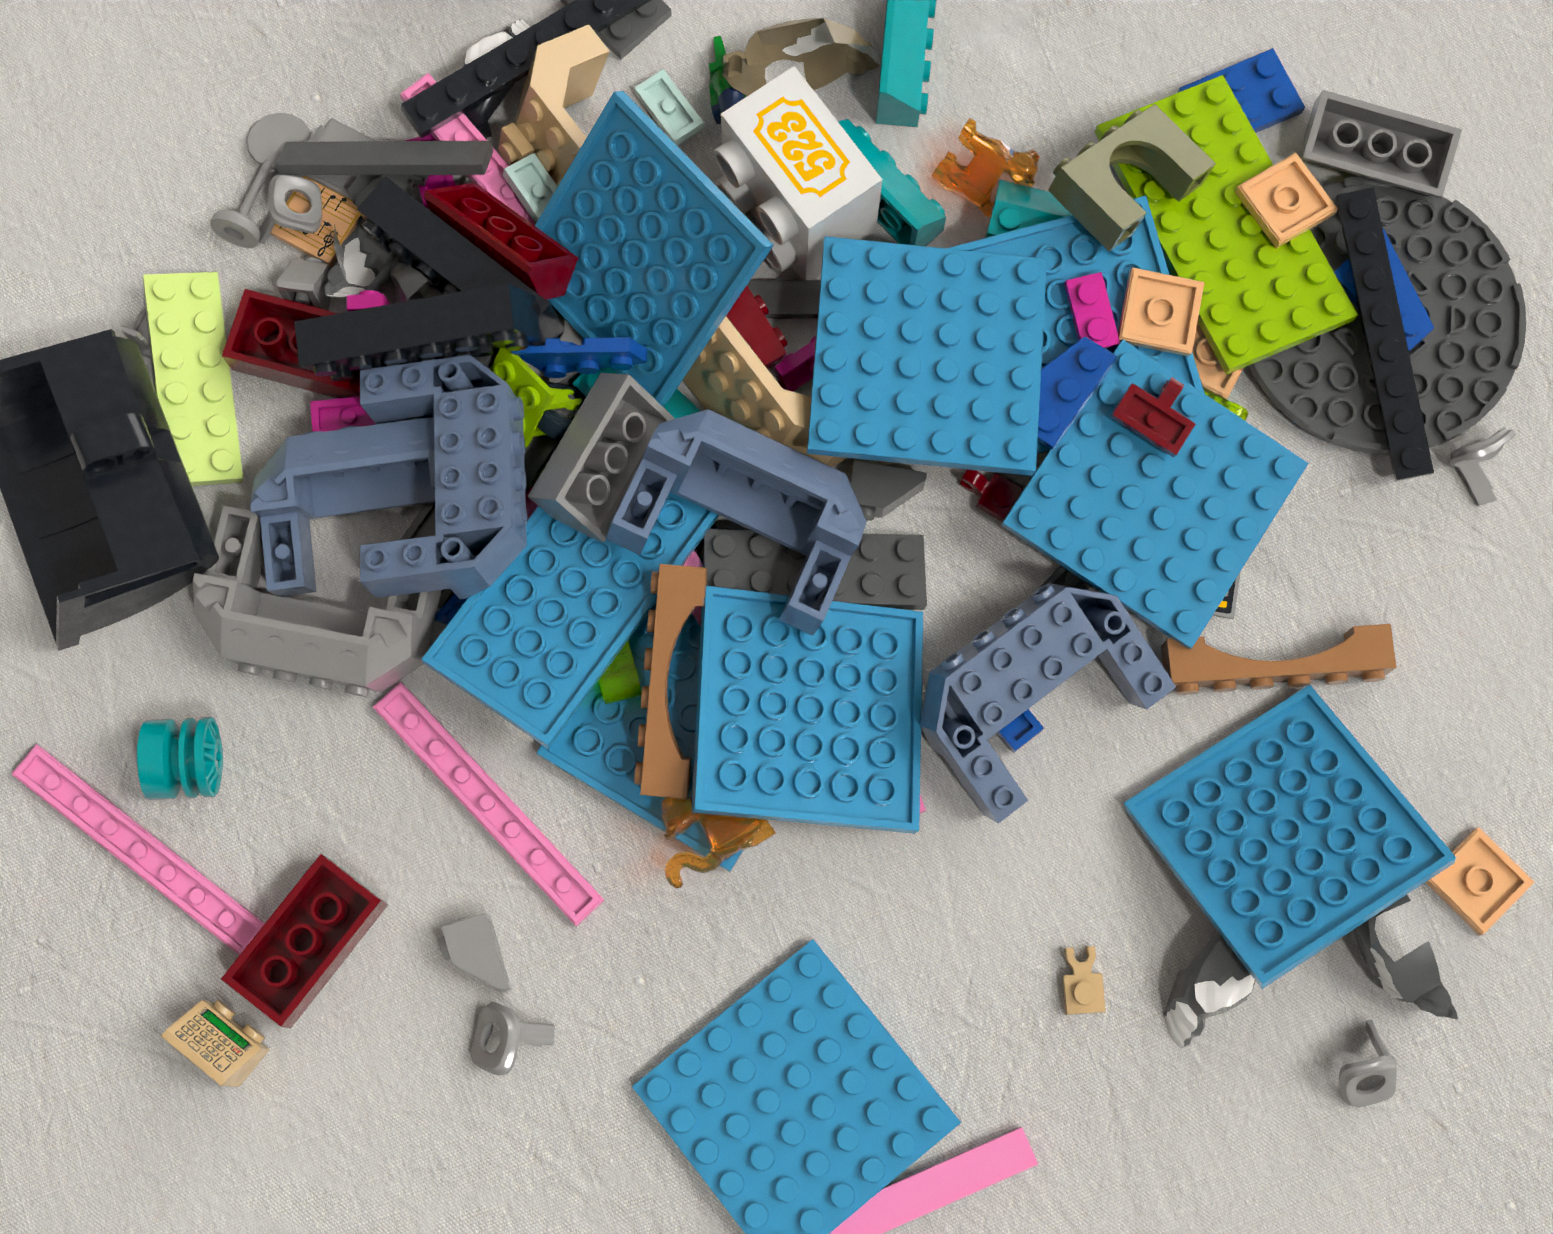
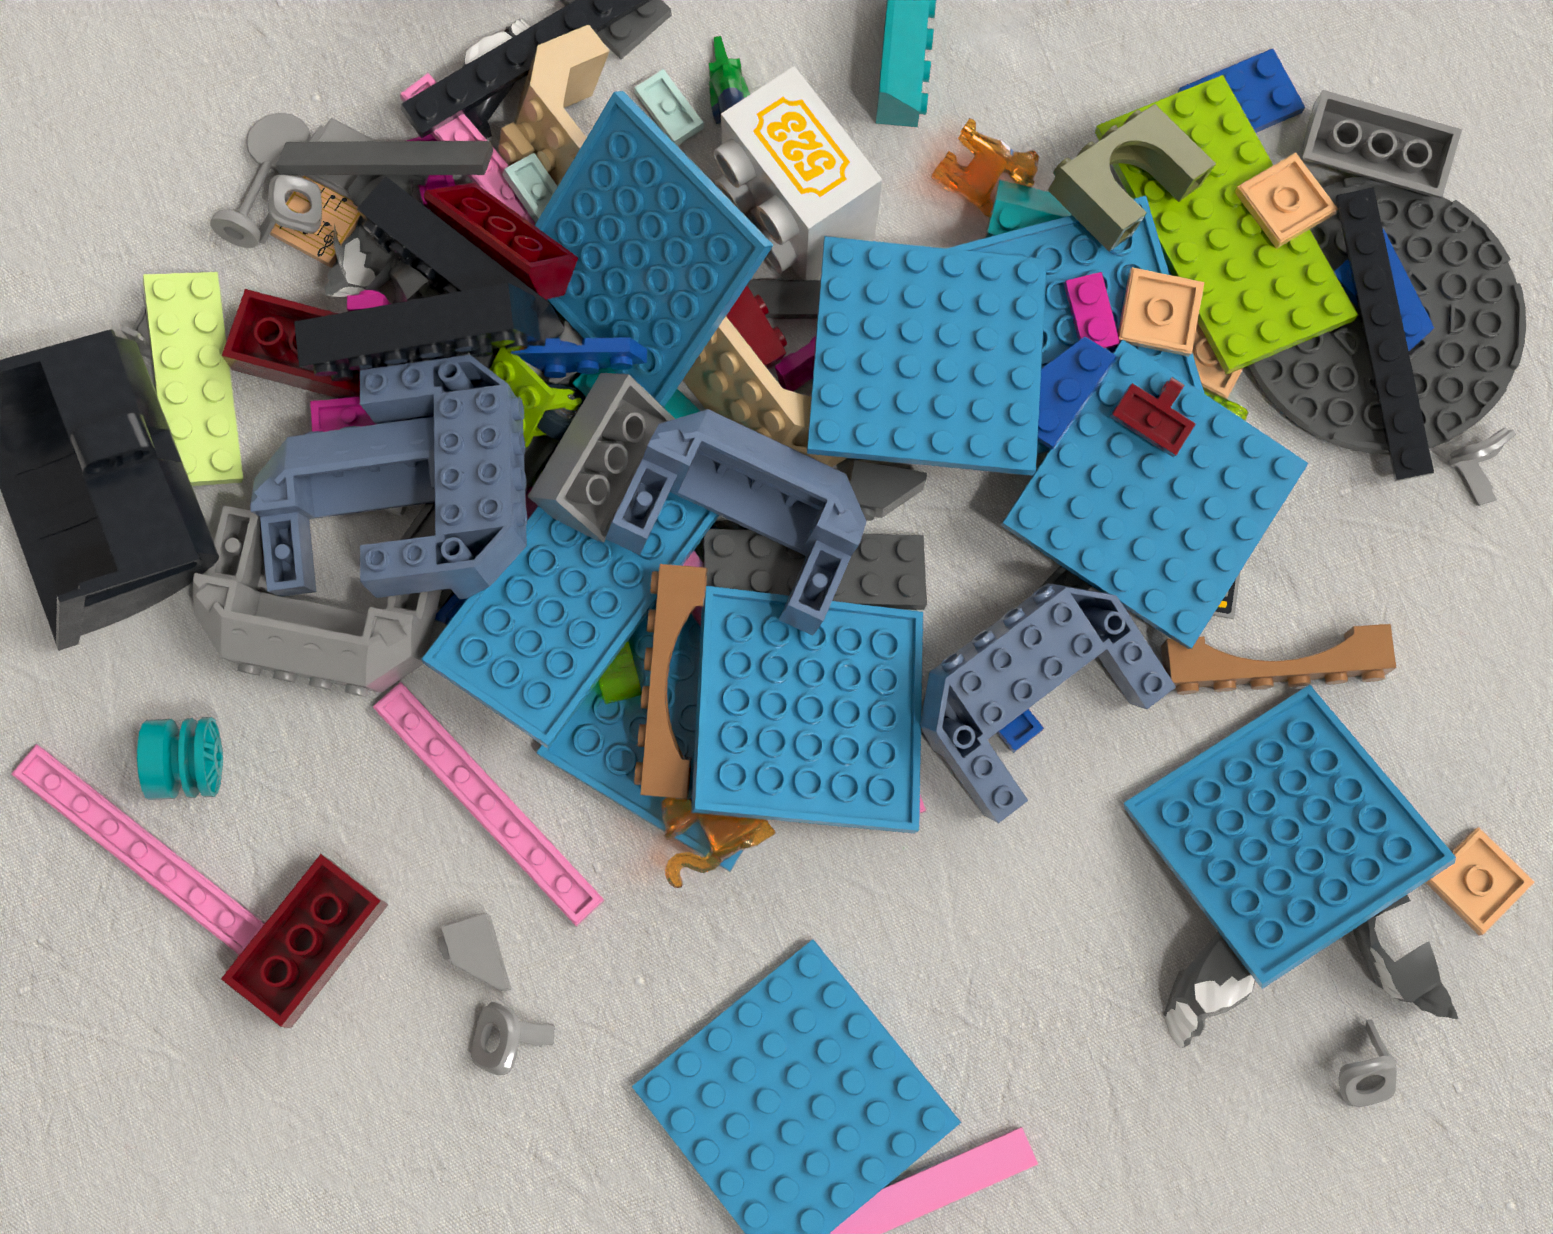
tan slope [161,999,270,1087] -> none
light grey slope [276,257,331,310] -> none
dark tan animal [722,18,881,96] -> none
teal slope [838,119,946,247] -> none
dark red plate [959,469,1024,522] -> none
tan plate [1062,946,1106,1015] -> none

